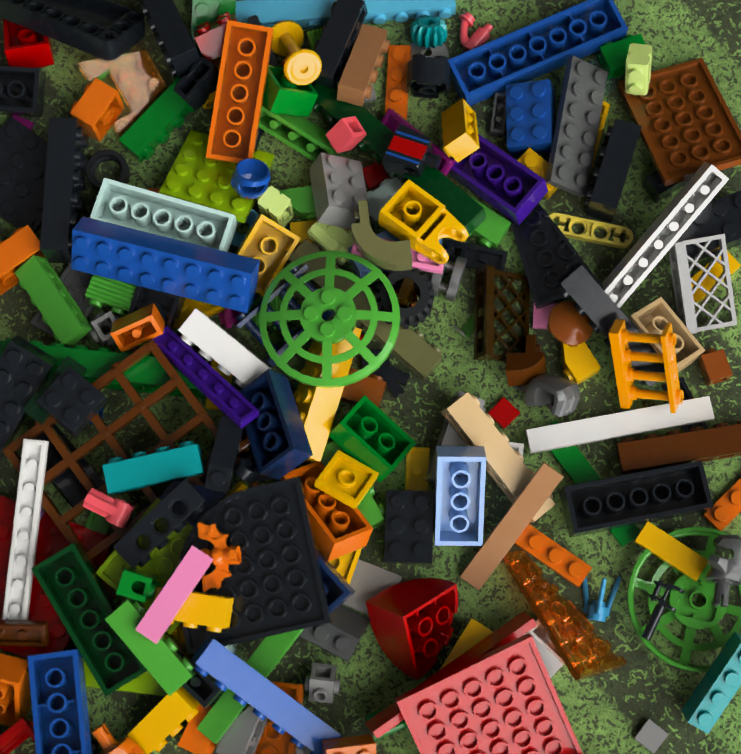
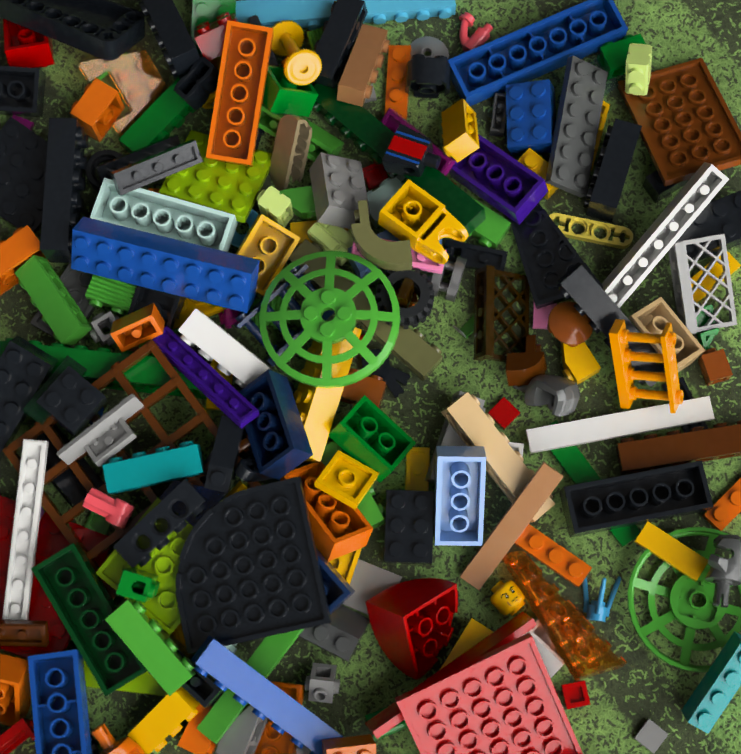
bright pink tile [135,545,213,644] -> none
yellow brick [154,586,234,632] -> none
orange animal [197,522,241,592] -> none
blue helmet [231,158,271,199] -> none
coral brick [326,116,367,153] -> none
teal gear [410,16,448,49] -> none
black piece [641,580,685,641] -> none
none -> light grey bracket [56,394,144,467]
none -> black fence [96,134,203,195]
none -> dark tan brick [270,114,312,191]
none -> yellow head [490,580,526,616]
none -> red plate [561,680,590,710]
none -> green slope [695,304,720,351]

